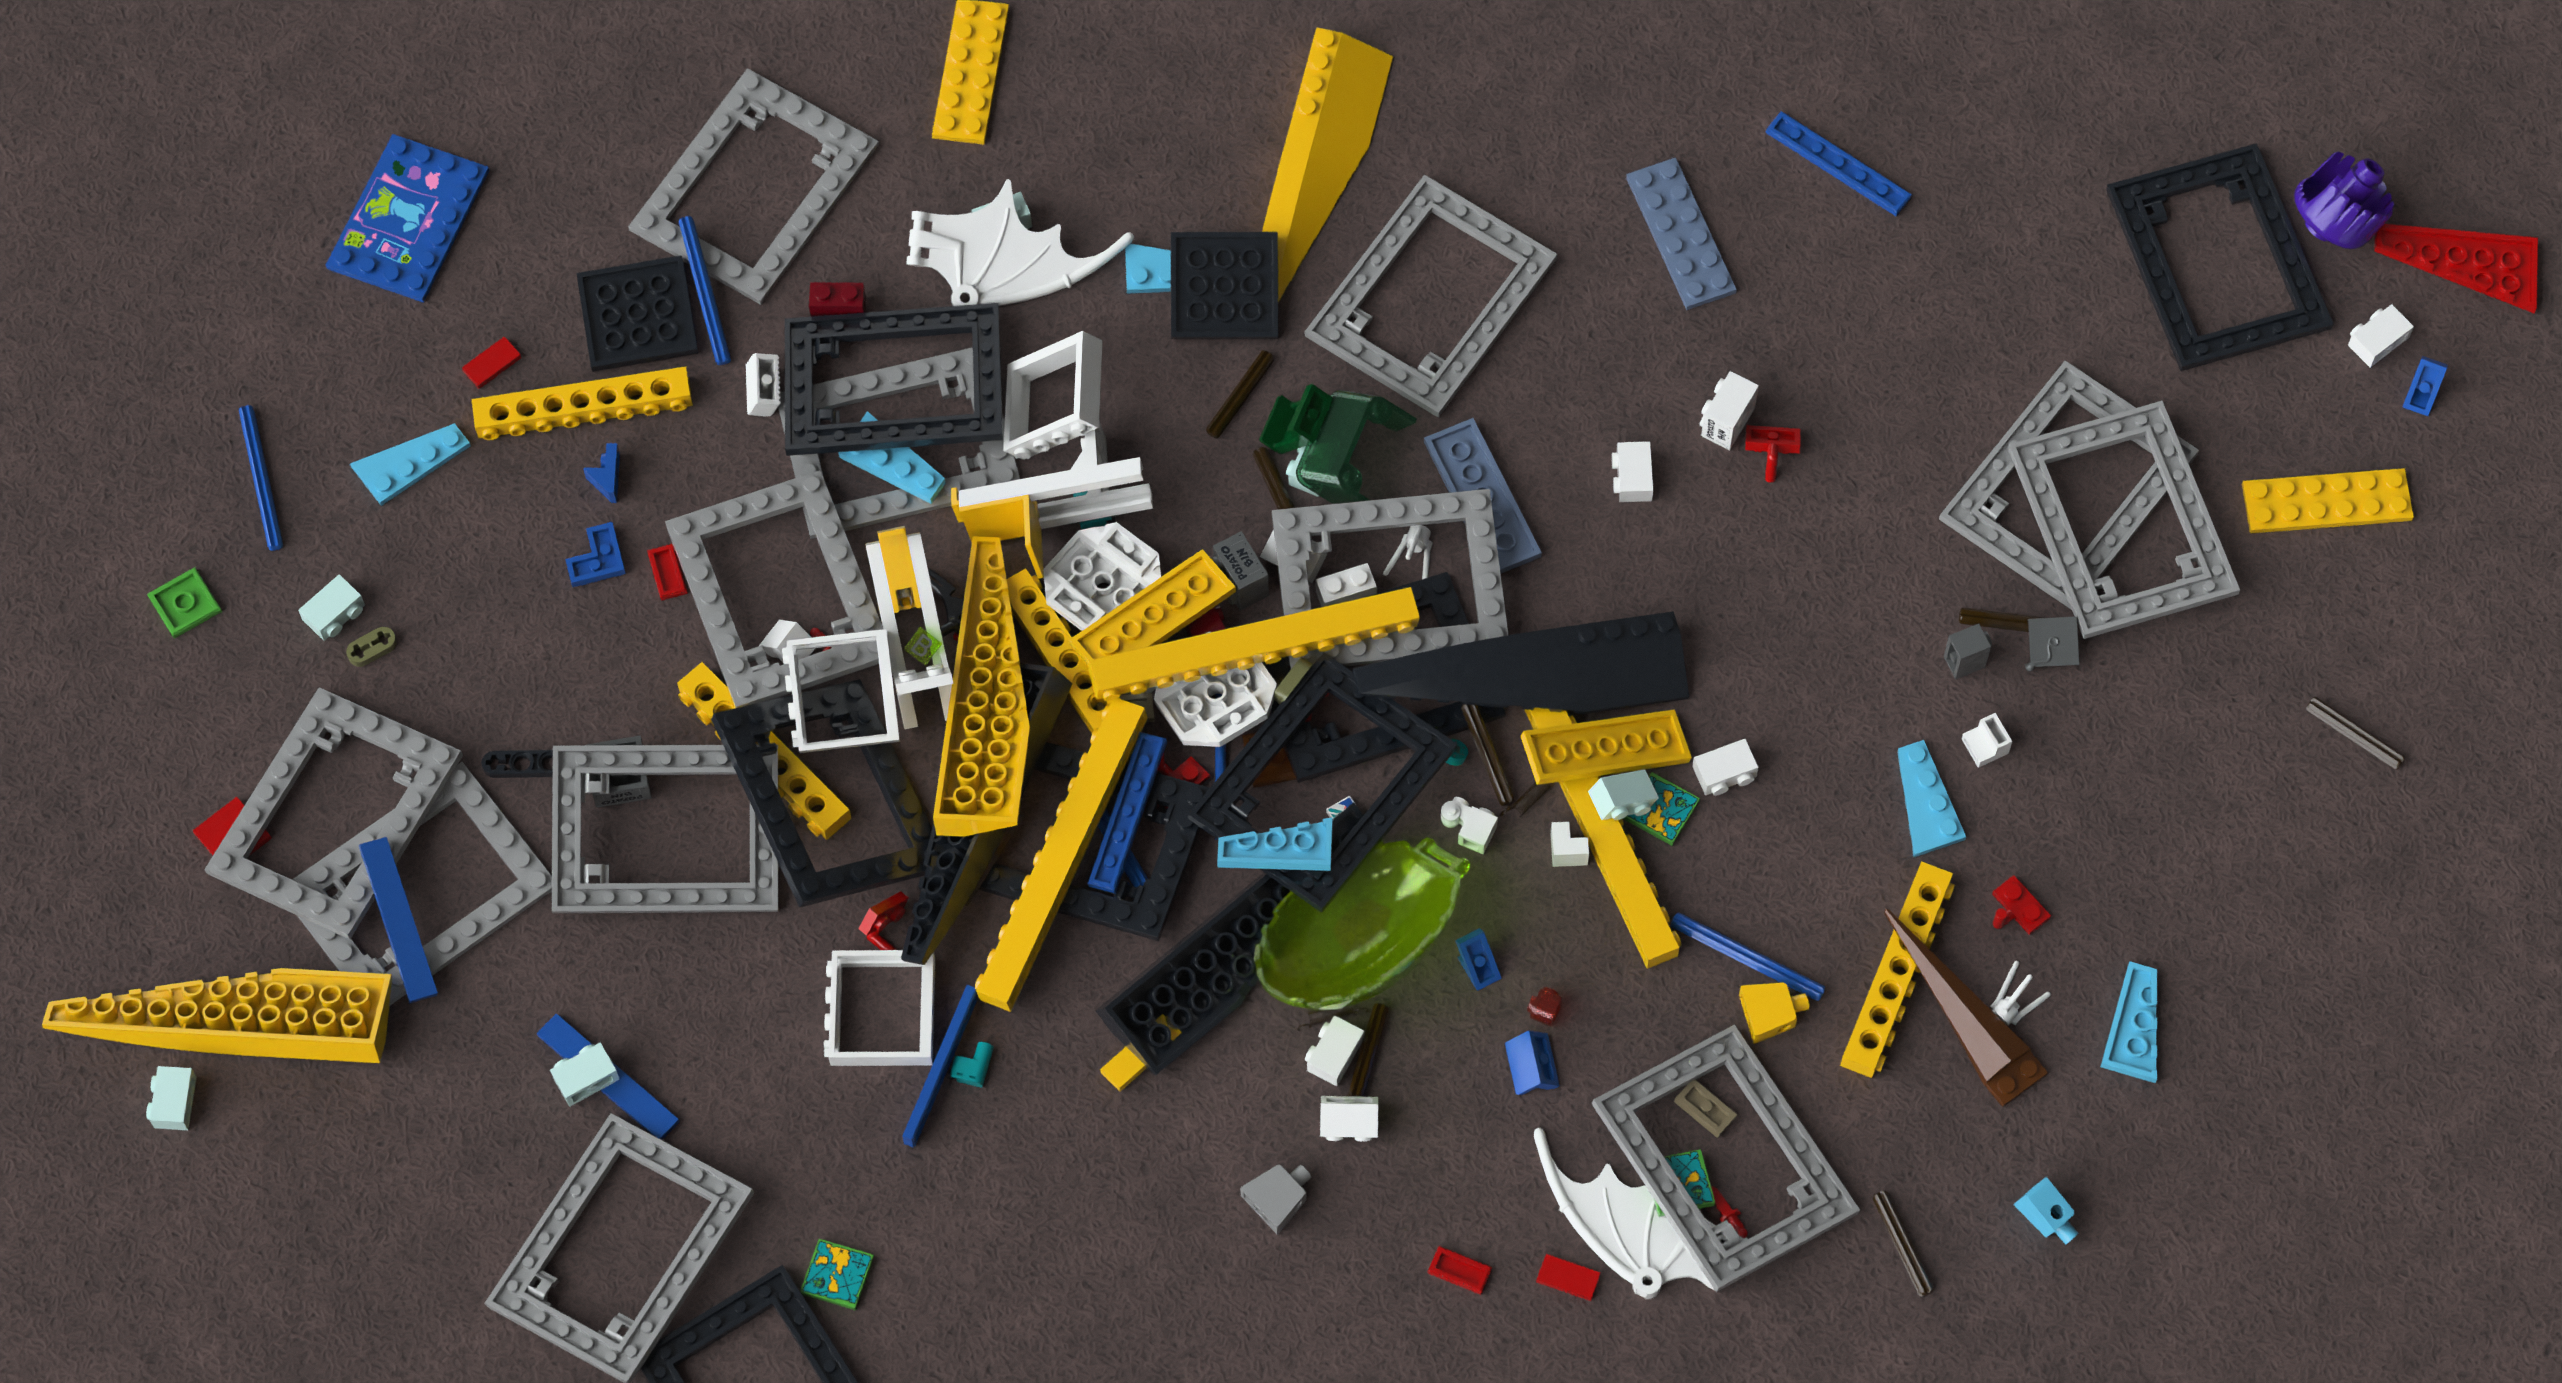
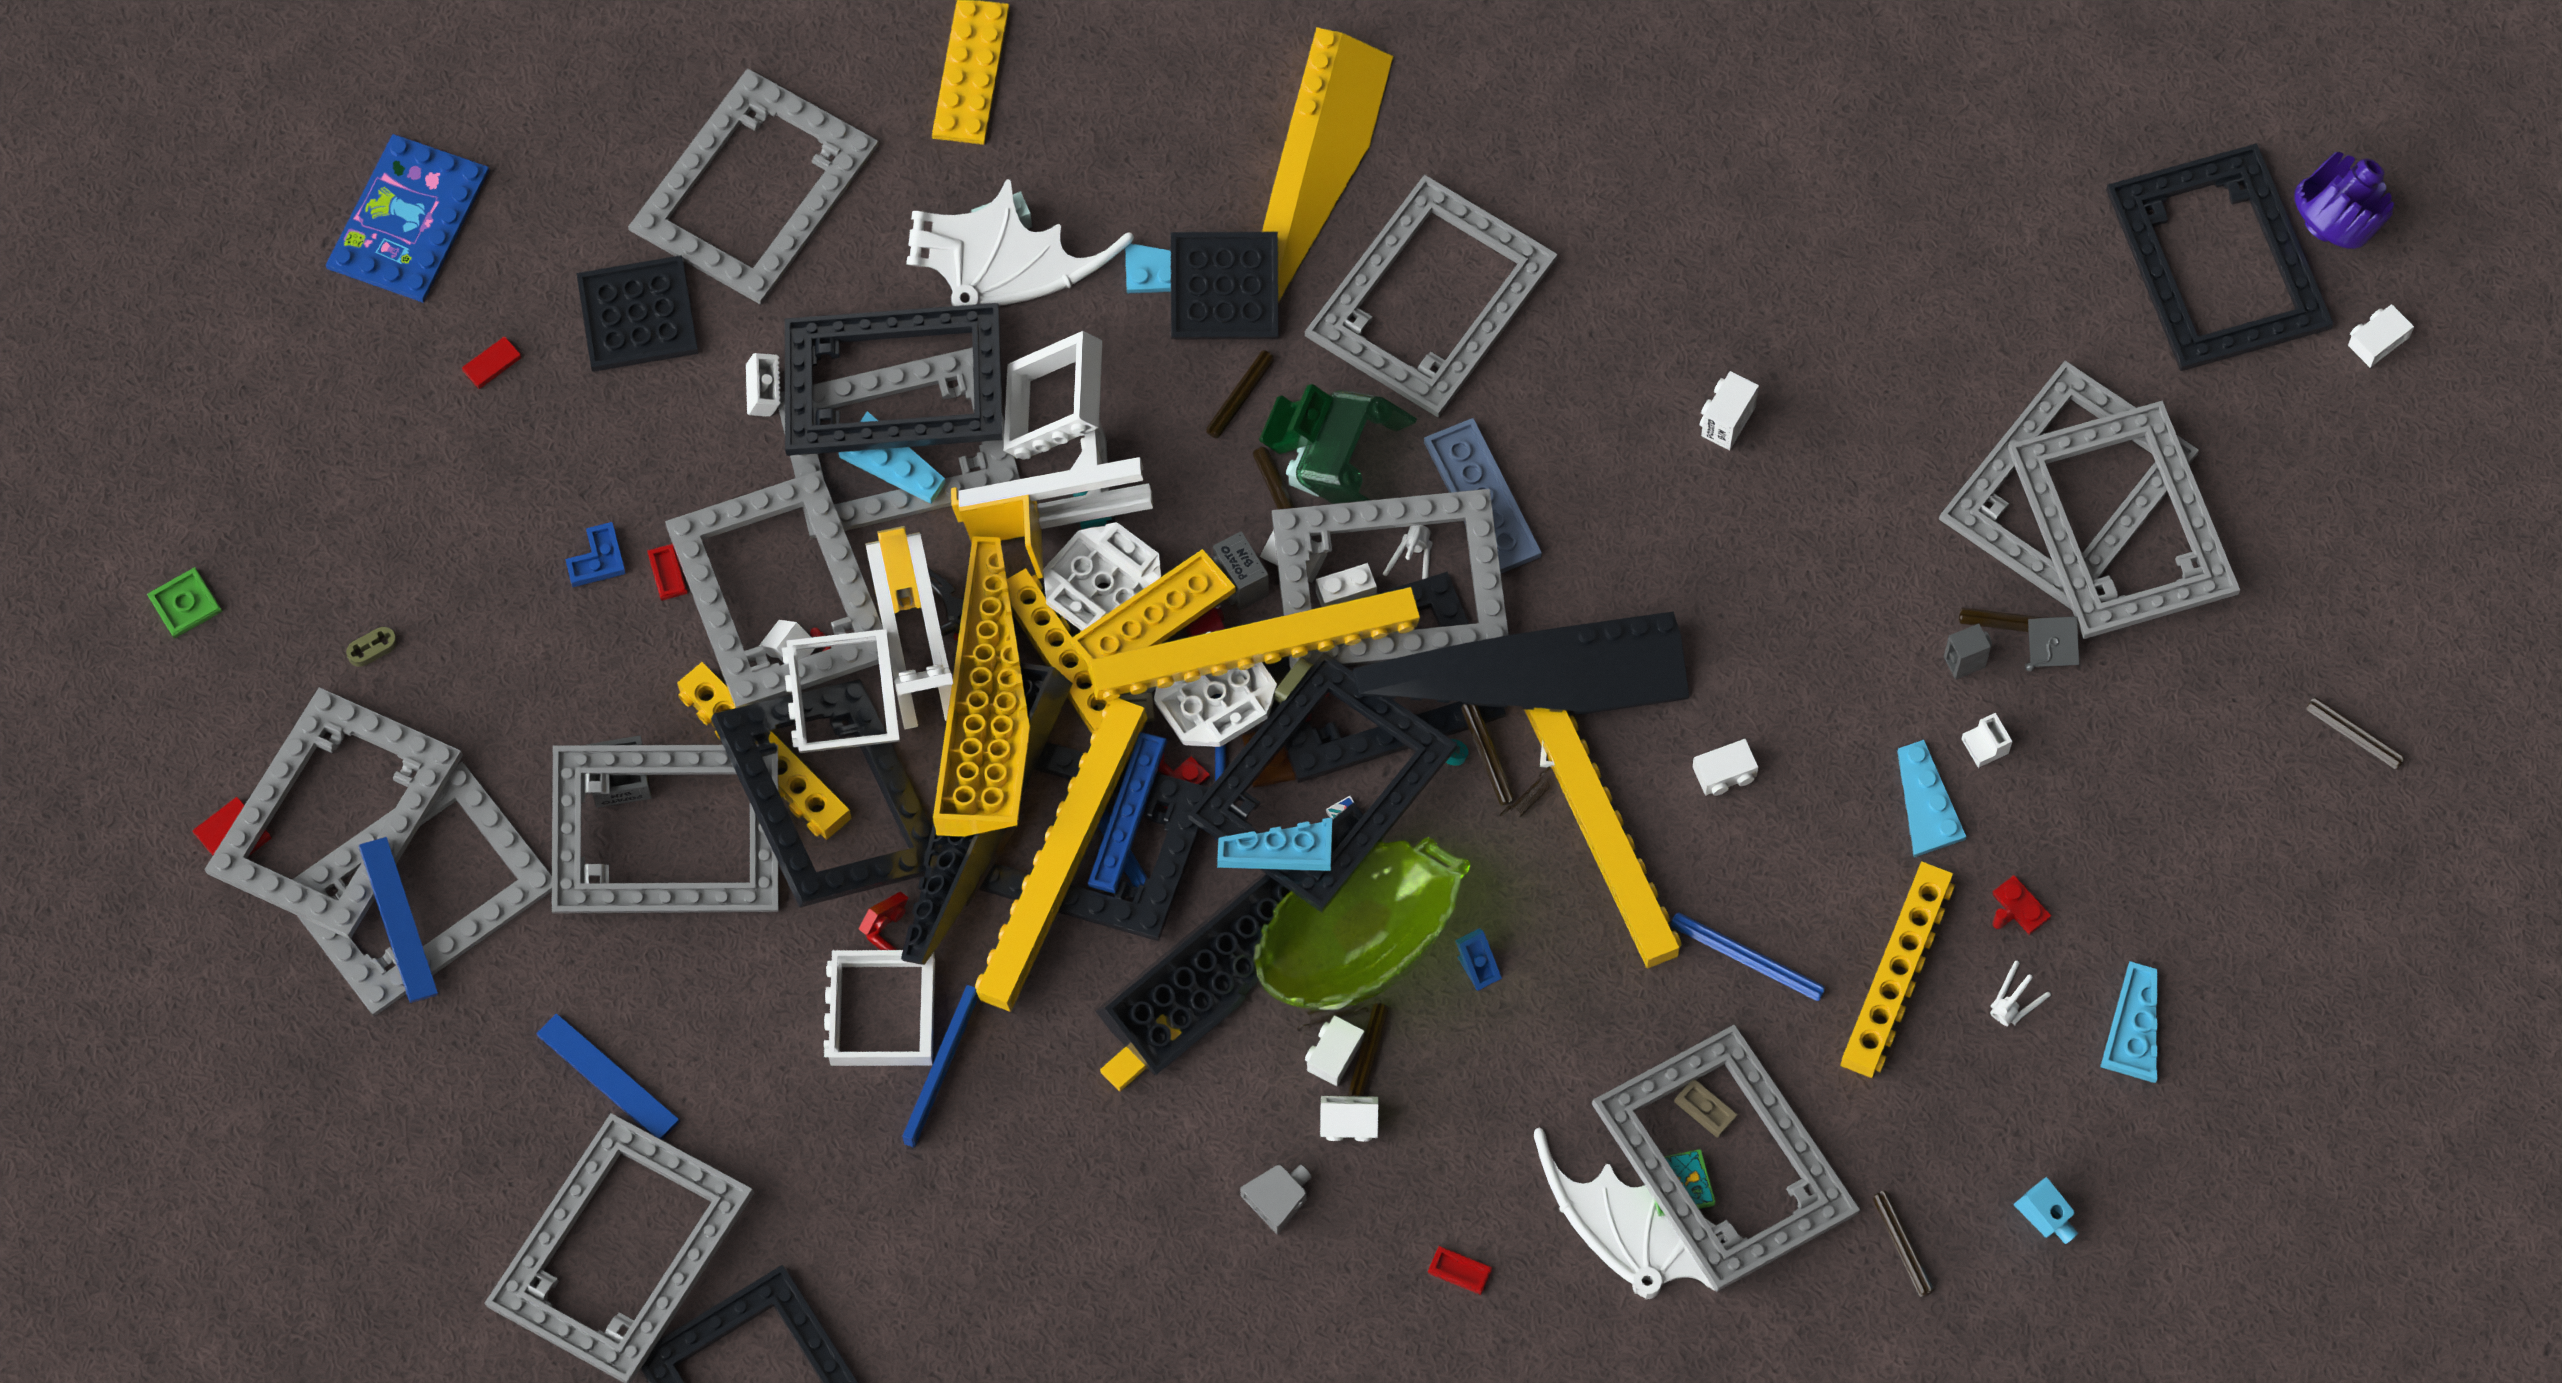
yellow wedge [42,968,392,1063] -> none
light aqua brick [147,1066,197,1130] -> none
blue axle [239,405,283,551] -> none
light aqua brick [298,575,365,641] -> none
medium azure wing [350,423,471,506] -> none
yellow brick [471,367,693,440] -> none
black beam [481,750,553,778] -> none
light aqua brick [550,1043,620,1107] -> none
blue slope [583,443,620,503] -> none
blue axle [679,216,731,365] -> none
tile [800,1239,874,1310] -> none
dark red brick [809,282,866,317] -> none
clear neon green tile [903,627,942,666] -> none
teal piece [947,1042,994,1088] -> none
white brick [1441,797,1498,854] -> none
panel [1505,1030,1560,1095] -> none
yellow plate [1521,710,1692,785] -> none
clear red plate [1527,987,1562,1027] -> none
red tile [1536,1254,1600,1301] -> none
white piece [1550,822,1589,867] -> none
light aqua brick [1588,769,1659,820] -> none
white brick [1612,442,1653,502] -> none
tile [1624,772,1700,846] -> none
sand blue plate [1626,157,1736,310] -> none
red piece [1711,1186,1748,1239] -> none
yellow torso [1739,983,1809,1044] -> none
red plate [1745,425,1800,482] -> none
blue tile [1766,111,1912,216] -> none
reddish brown plate [1884,908,2048,1107] -> none
yellow plate [2242,468,2414,534] -> none
red wing [2374,224,2538,313] -> none
blue slope [2403,356,2448,416] -> none

